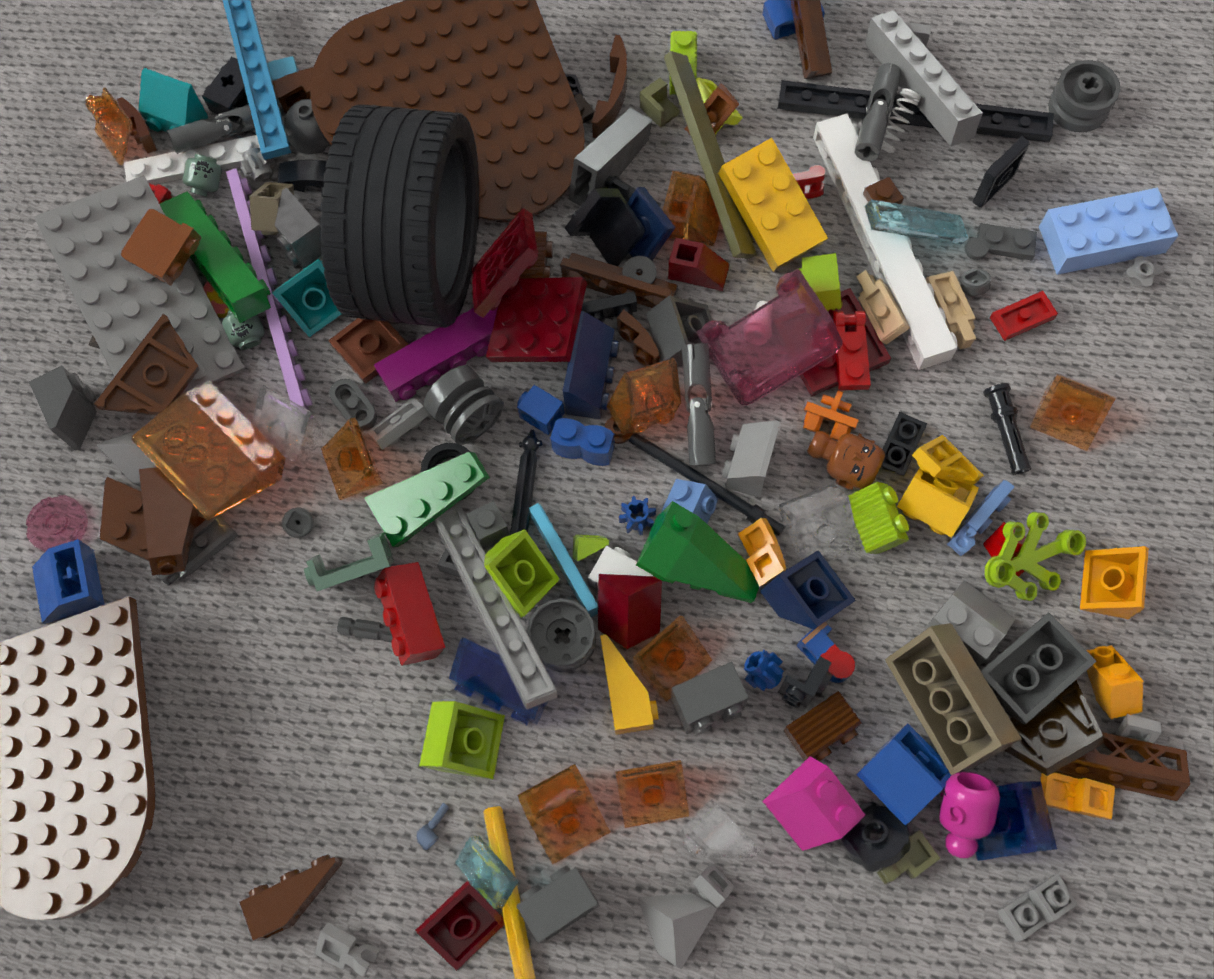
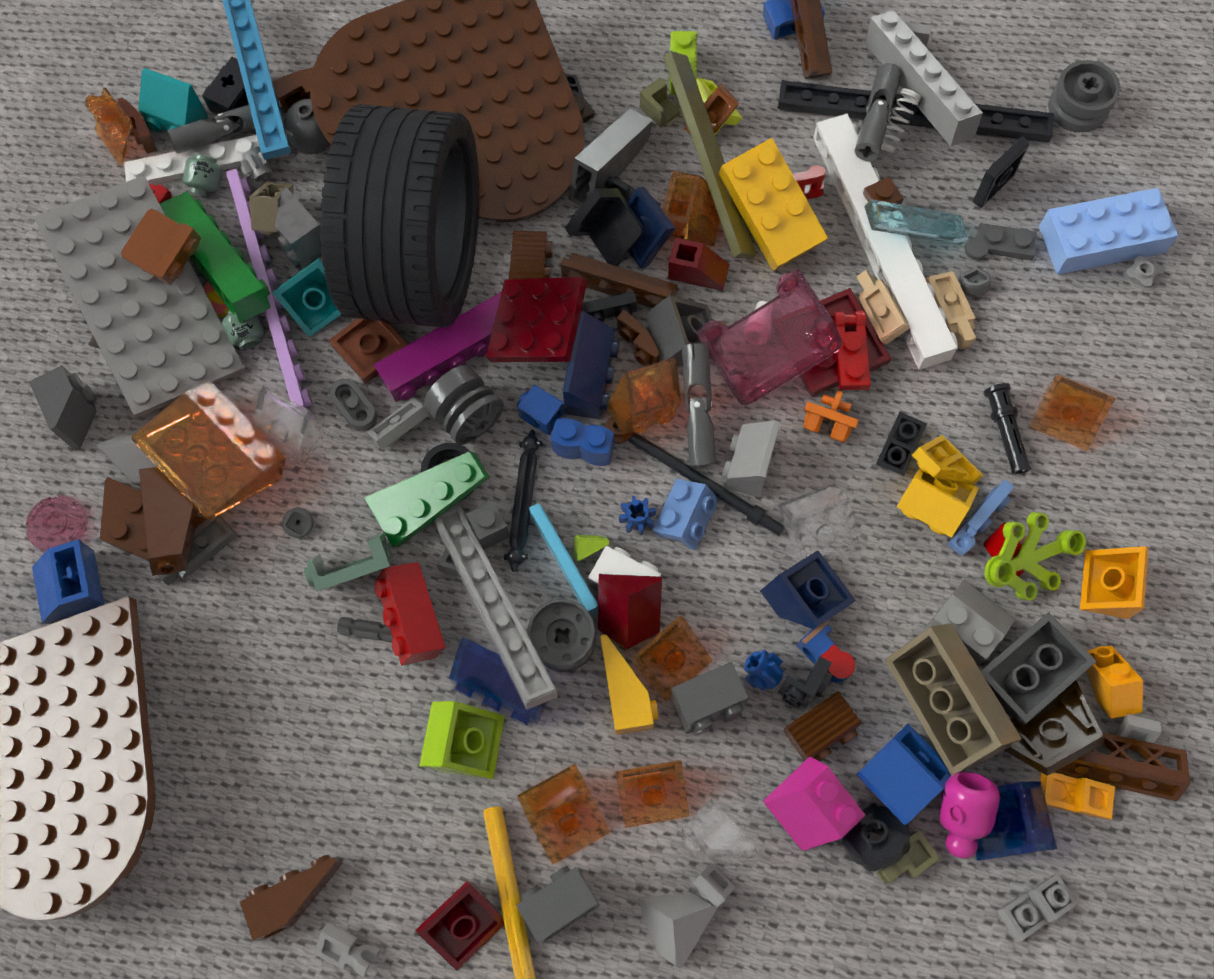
reddish brown wing [94,314,199,416] -> none
medium azure slope [268,56,299,81] -> none
black slope [277,160,327,192] -> none
clear orange slope [321,418,383,500] -> none
sand blue hand [416,803,449,850] -> none
clear light blue plate [455,836,519,909] -> none
dark red plate [472,208,538,318] -> none
lime slope [484,529,560,617] -> none
reddish brown slope [592,35,627,138] -> none
dark grey wheel [622,256,657,284] -> none
green wedge [636,501,760,603] -> none
light orange slope [738,518,786,587] -> none
lime brick [797,253,842,314] -> none
dark orange piece [807,431,885,490] -> none
lime brick [845,482,909,554] -> none
red plate [990,291,1058,341] -> none

